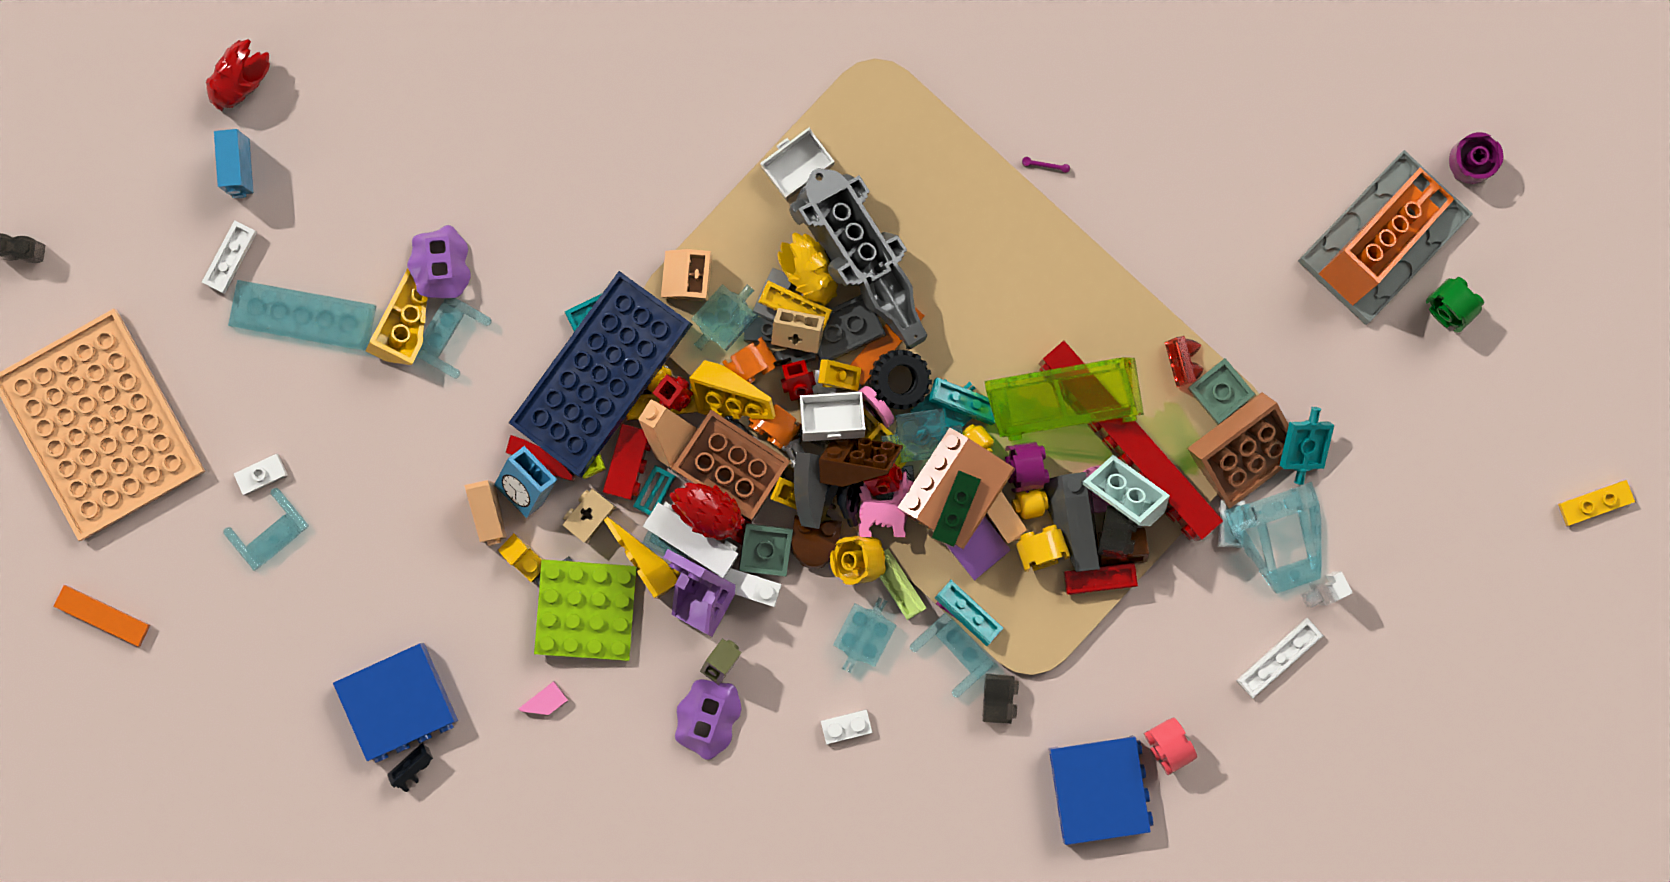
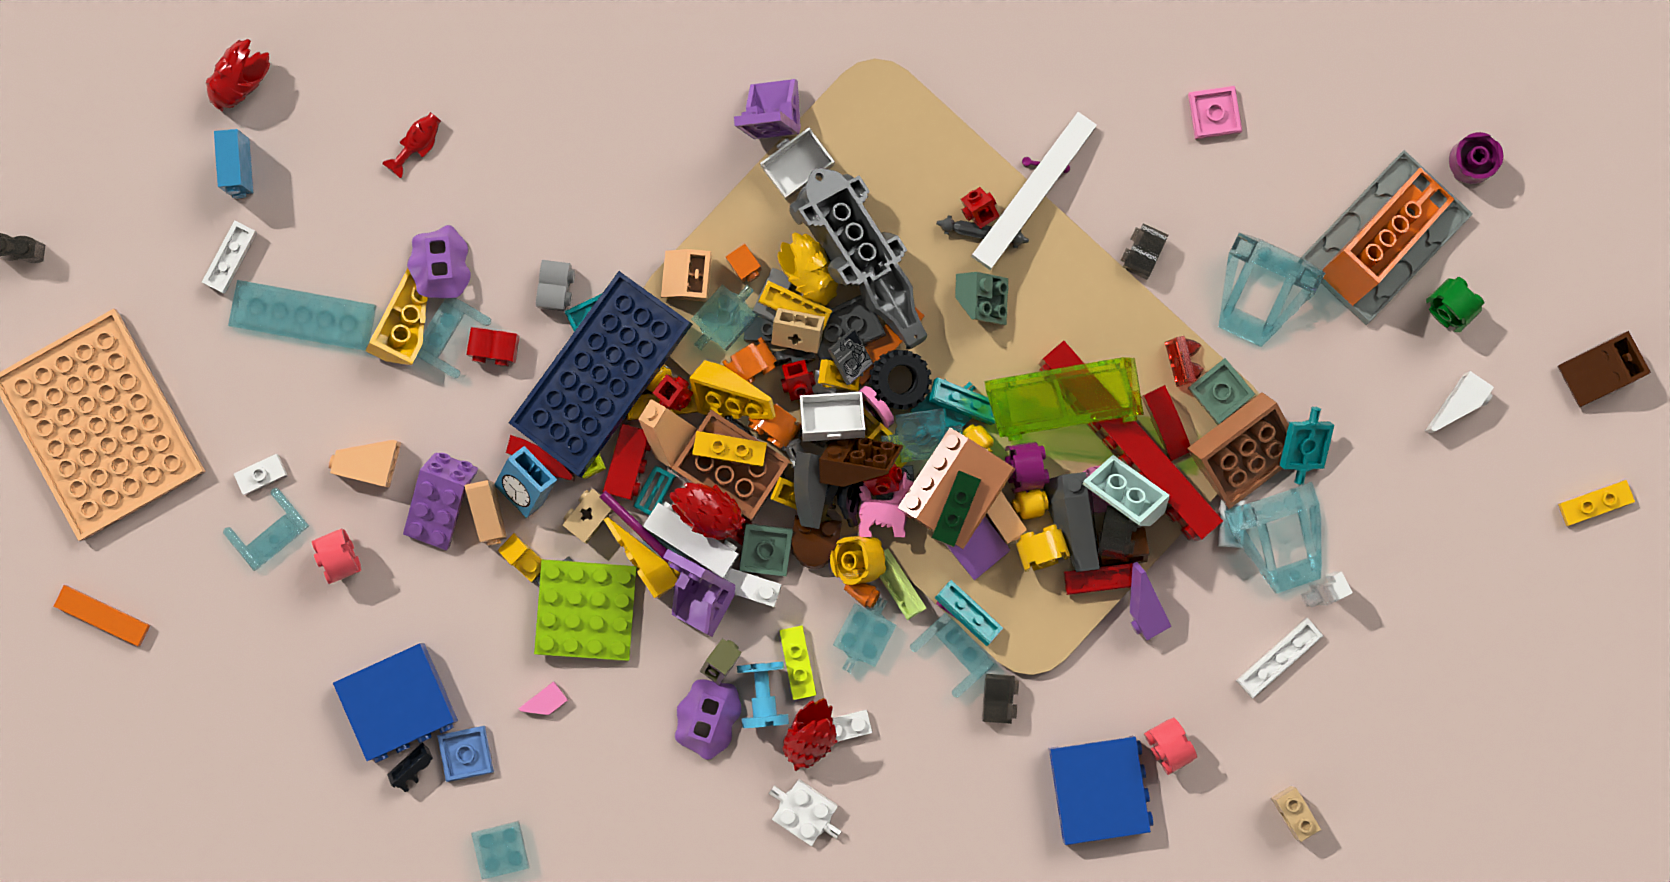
none -> coral brick [312,528,362,584]
none -> light nougat slope [329,440,401,488]
none -> red animal [382,112,441,178]
none -> medium lavender bracket [403,453,478,550]
none -> medium blue tile [437,726,494,782]
none -> red brick [466,327,520,367]
none -> clear light blue plate [471,821,530,880]
none -> light grey brick [536,260,575,311]
none -> magenta bar [599,490,669,563]
none -> yellow plate [692,431,767,467]
none -> orange brick [726,244,762,283]
none -> medium lavender bracket [734,79,801,139]
none -> medium azure piece [737,661,789,728]
none -> white plate [769,779,841,846]
none -> neon yellow plate [779,625,816,700]
none -> red head [783,698,838,771]
none -> piece [828,329,873,385]
none -> orange cone [844,583,881,608]
none -> dark grey wheel [936,215,1029,248]
none -> sand green slope [955,272,1008,325]
none -> red brick [960,187,1000,229]
none -> white tile [971,112,1097,270]
none -> clear smoke brick [1120,223,1169,280]
none -> medium lavender slope [1130,562,1172,640]
none -> red slope [1141,385,1191,461]
none -> bright pink tile [1188,86,1242,139]
none -> clear light blue windscreen [1219,232,1325,347]
none -> tan brick [1271,786,1321,842]
none -> white slope [1425,371,1494,433]
none -> reddish brown slope [1557,331,1651,407]

